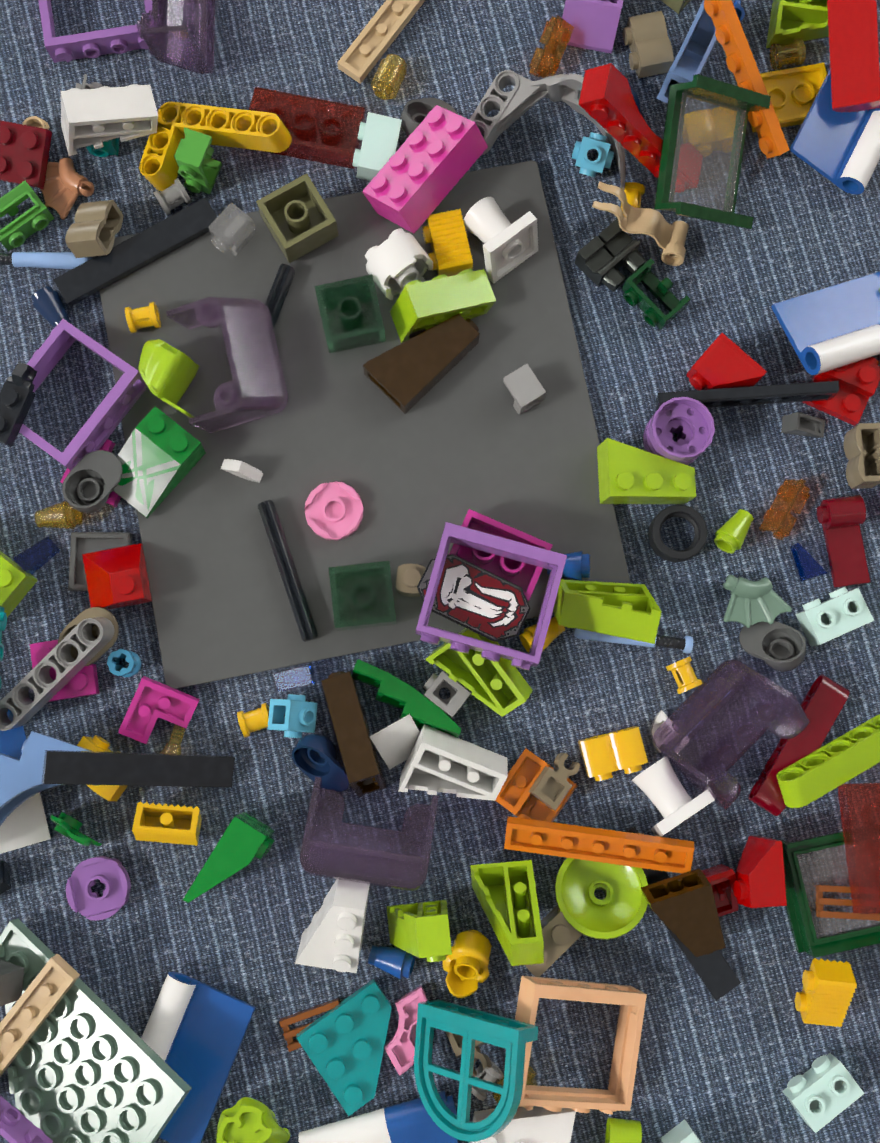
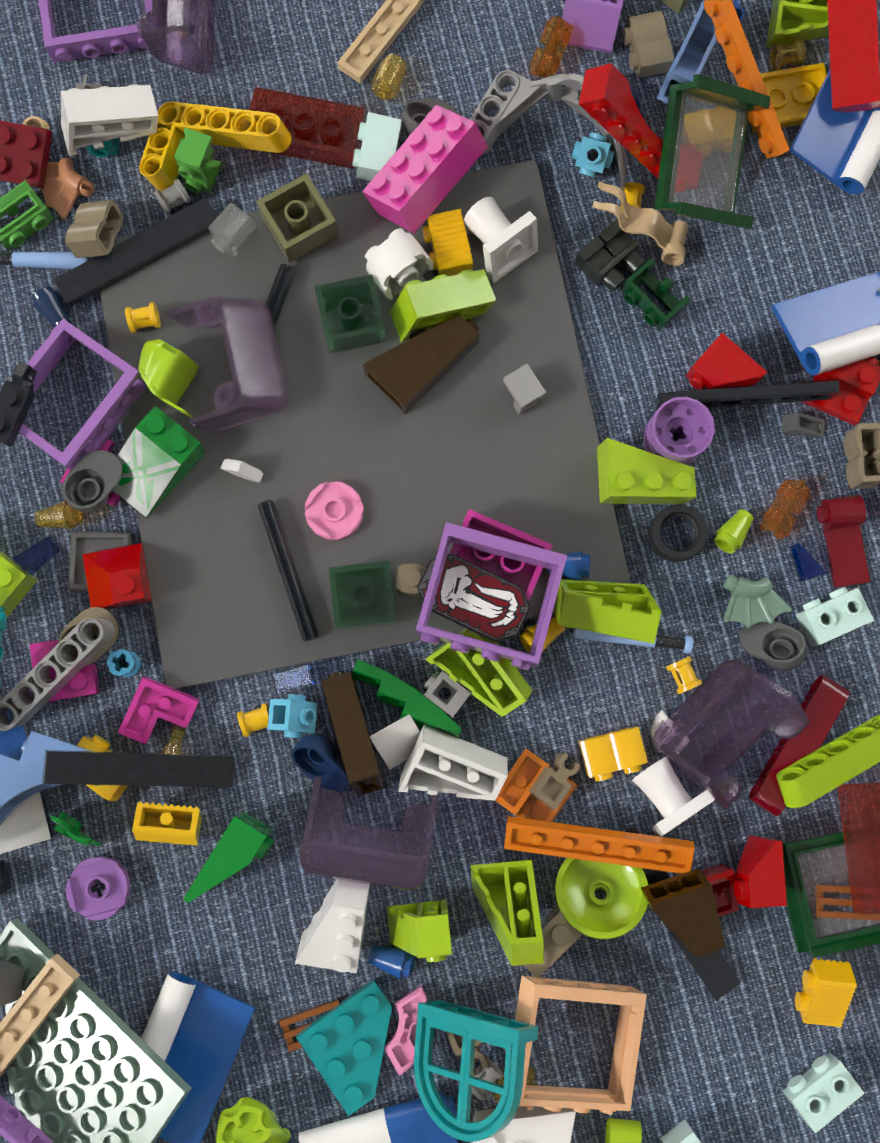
yellow head [442,930,492,998] -> none

